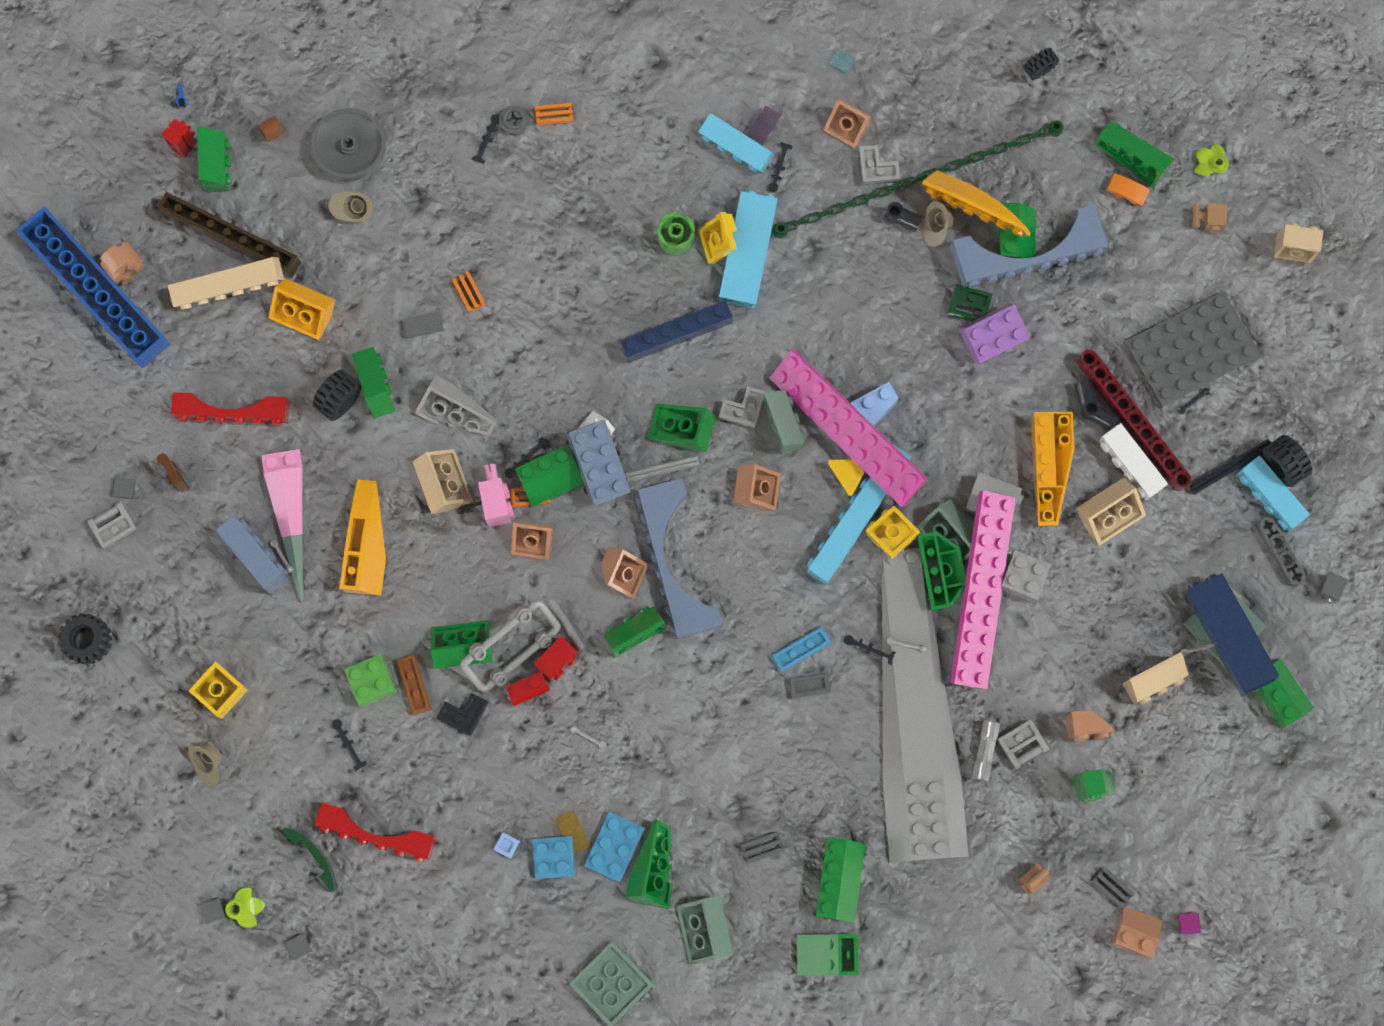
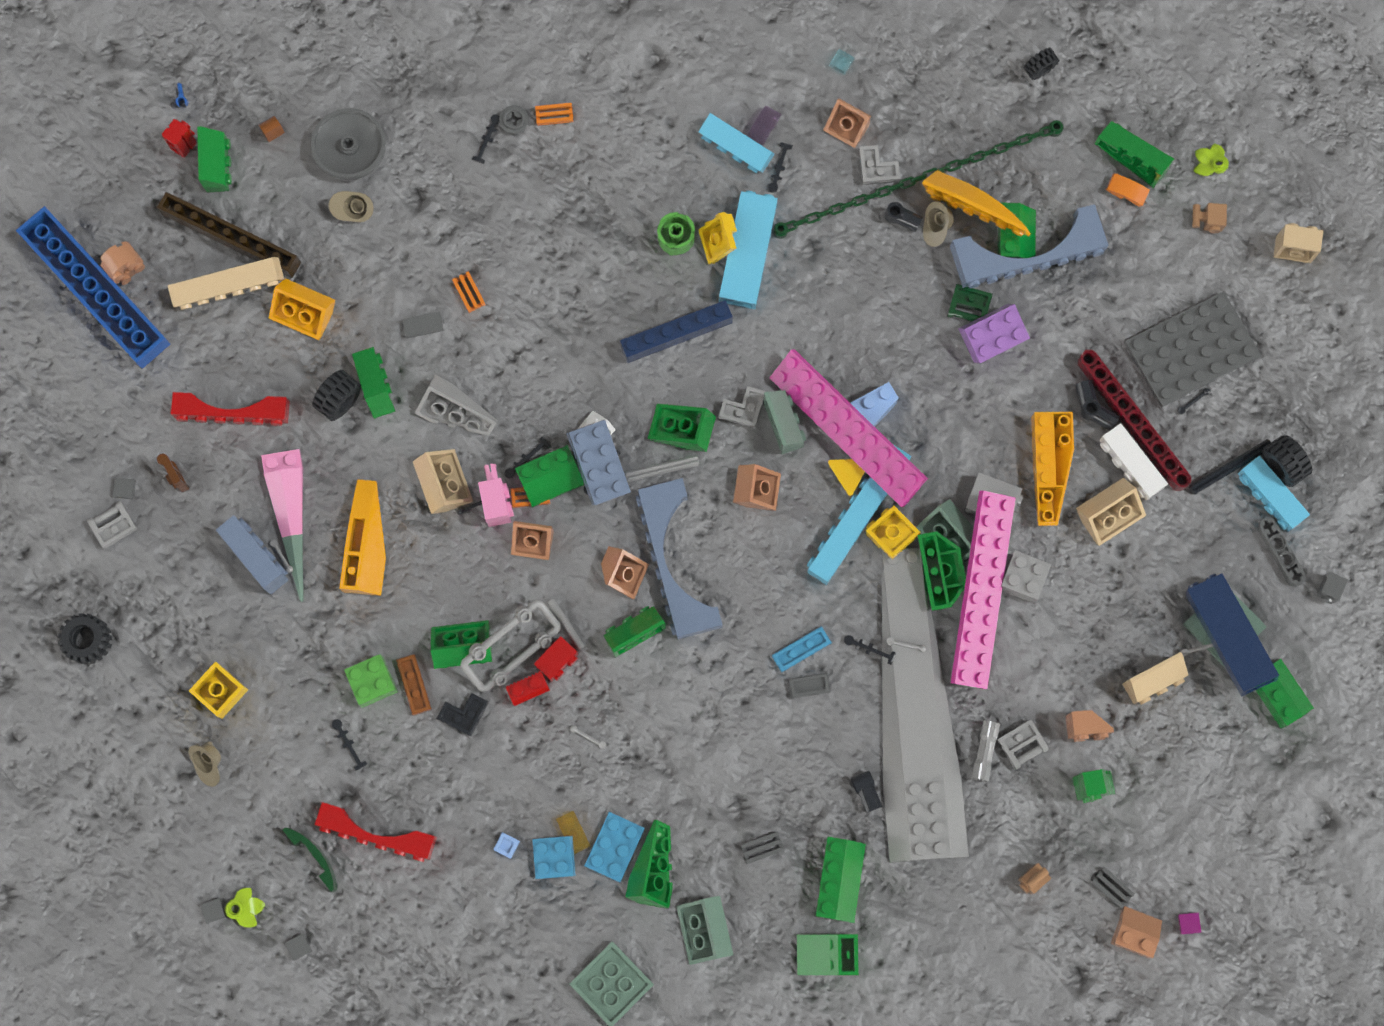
none -> black piece [851,771,882,813]

